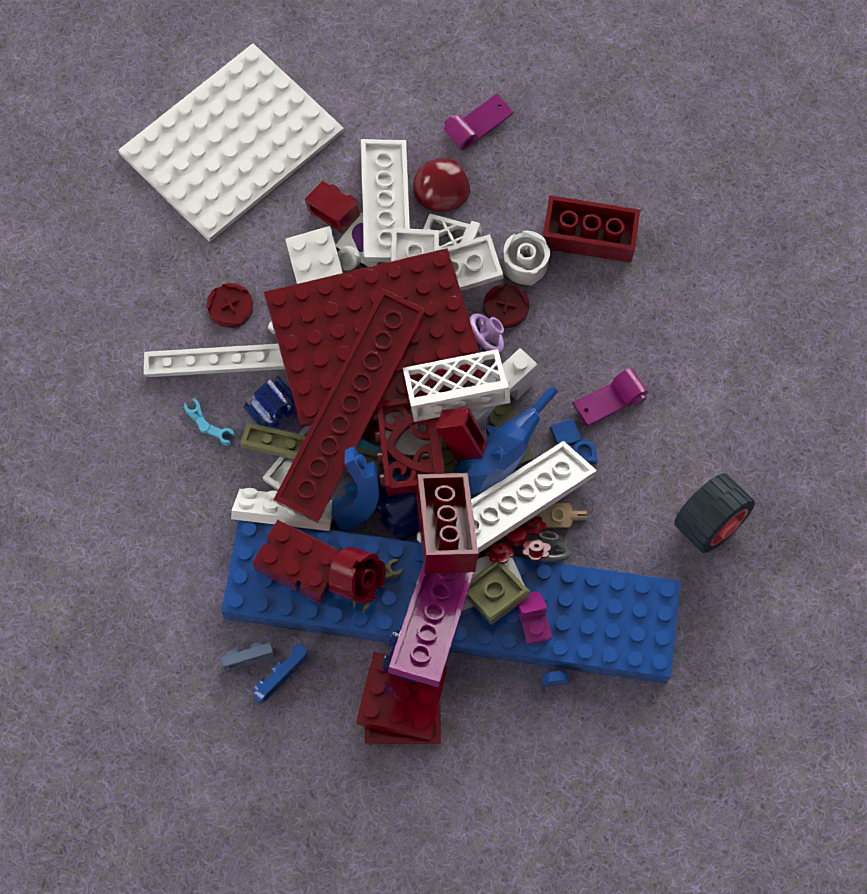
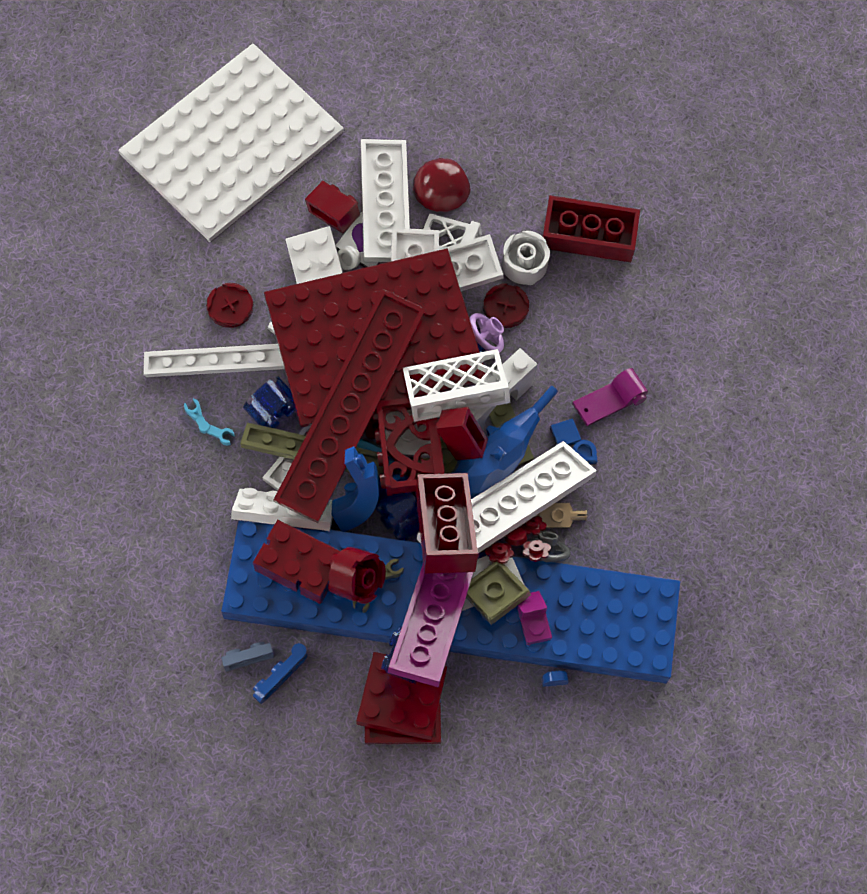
magenta door [444,93,514,150] -> none
black wheel [674,473,755,553] -> none

